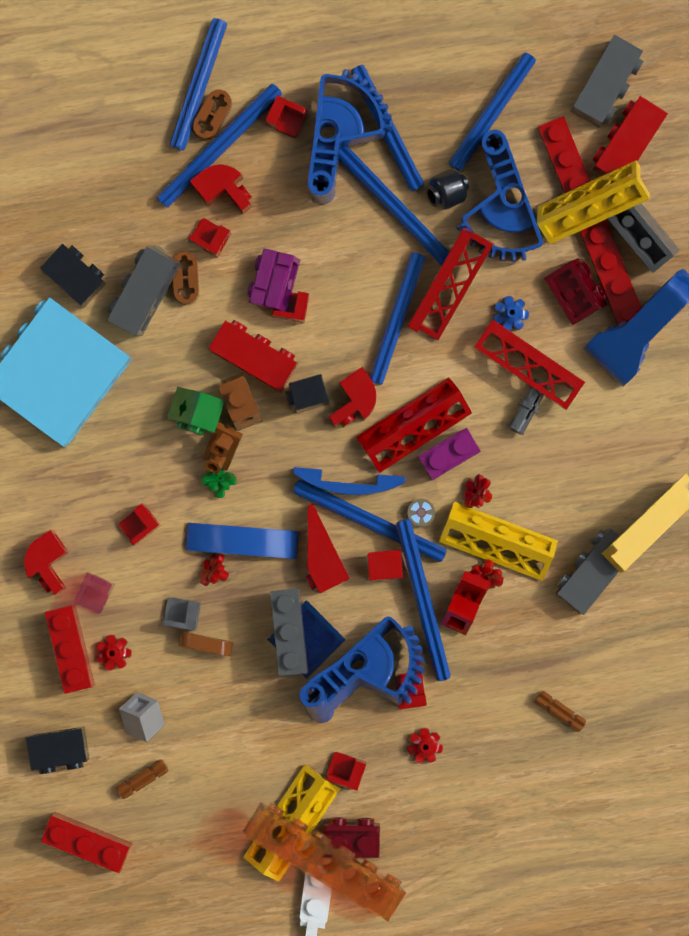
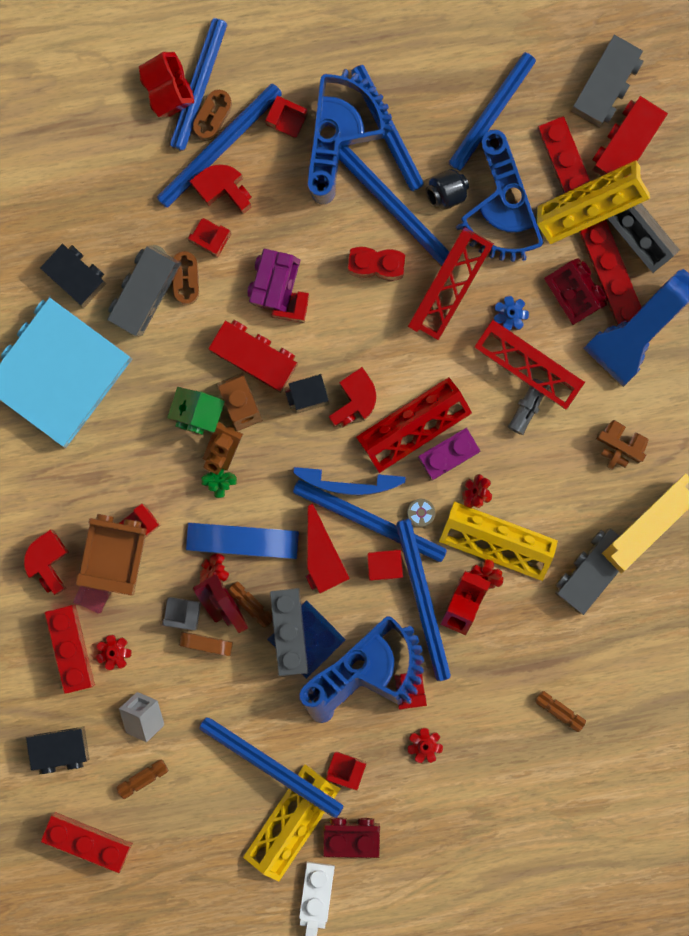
clear orange brick [243,803,406,921] -> none
blue axle [370,252,425,385] -> none
none -> dark orange panel [76,514,147,596]
none -> red brick [139,52,194,117]
none -> dark red bracket [193,574,248,633]
none -> blue axle [199,717,344,818]
none -> dark orange axle [228,582,273,628]
none -> red brick [348,247,405,281]
none -> dark orange hips [596,420,649,470]

